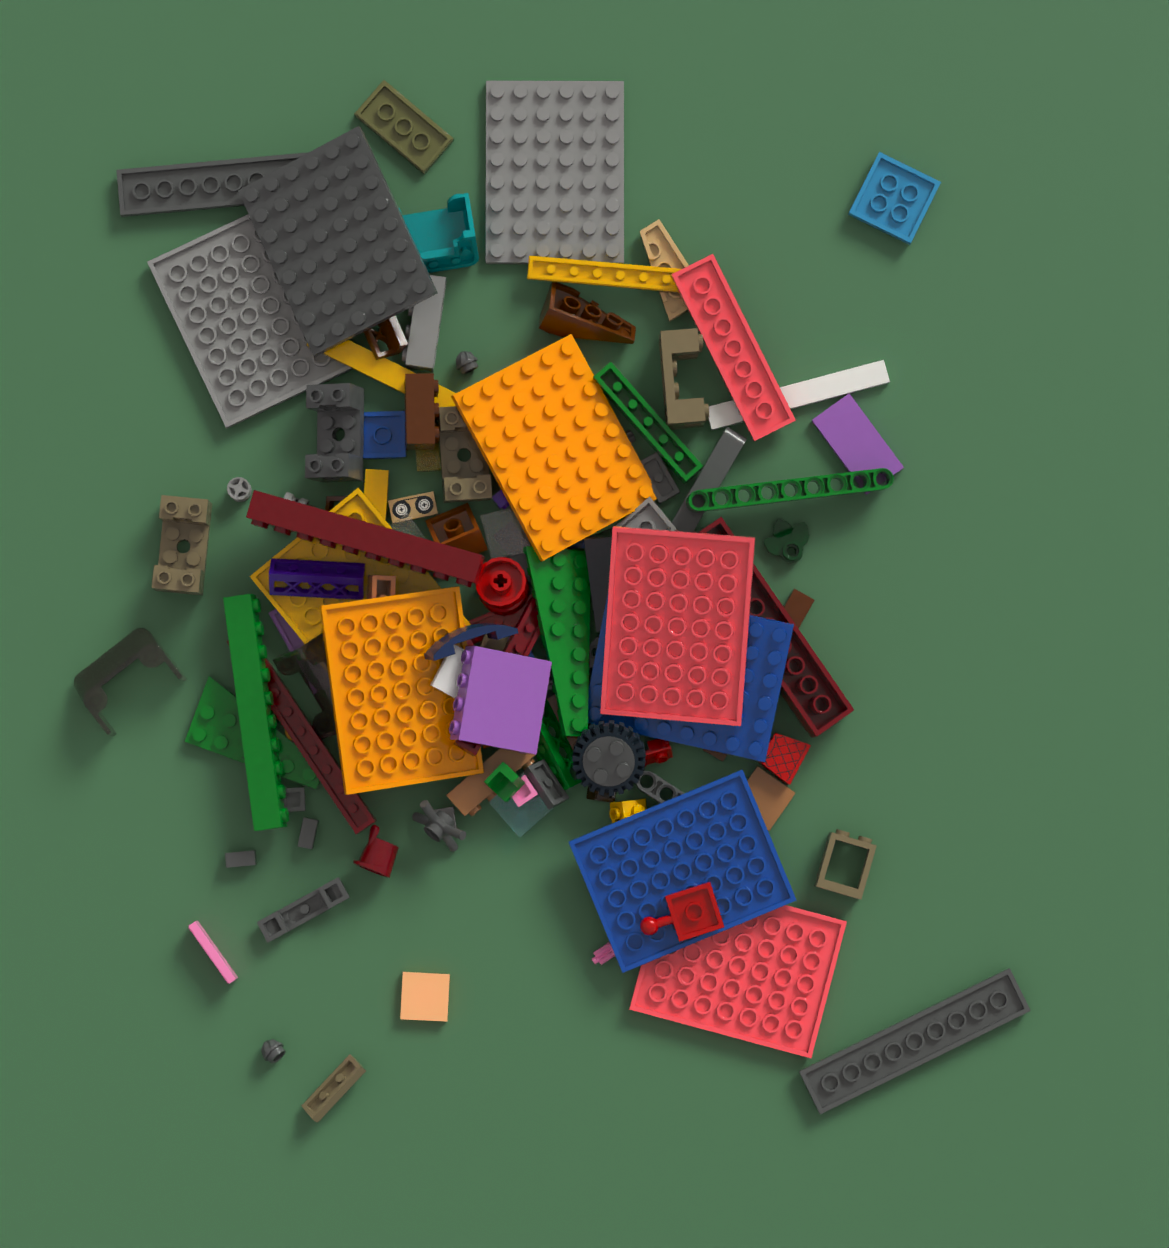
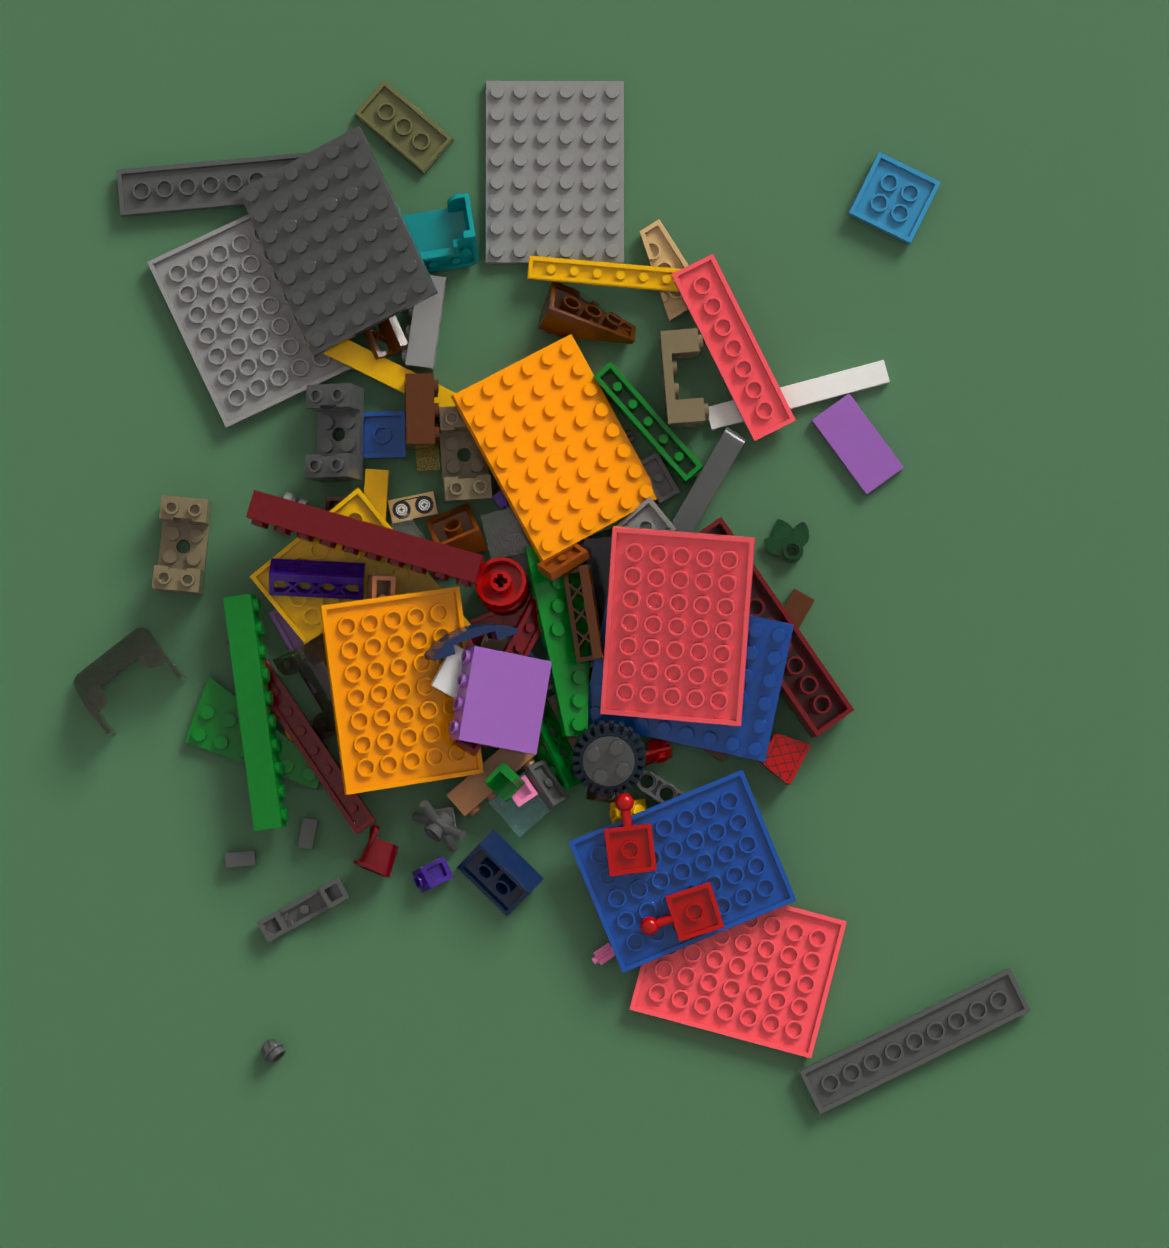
bright pink tile [188,921,238,984] -> none
light grey wheel [227,477,252,502] -> none
dark grey plate [283,787,306,812] -> none
dark tan plate [302,1054,366,1123] -> none
light nougat tile [400,972,450,1022] -> none
dark grey plate [456,351,479,375] -> none
green beam [686,468,894,513] -> none
medium nougat tile [747,766,796,831] -> none
dark tan window [814,829,877,900] -> none
none -> dark purple bracket [413,856,453,893]
none -> dark blue slope [457,830,544,916]
none -> dark orange plate [537,543,589,581]
none -> reddish brown fence [563,564,604,663]
none -> red plate [604,793,657,876]

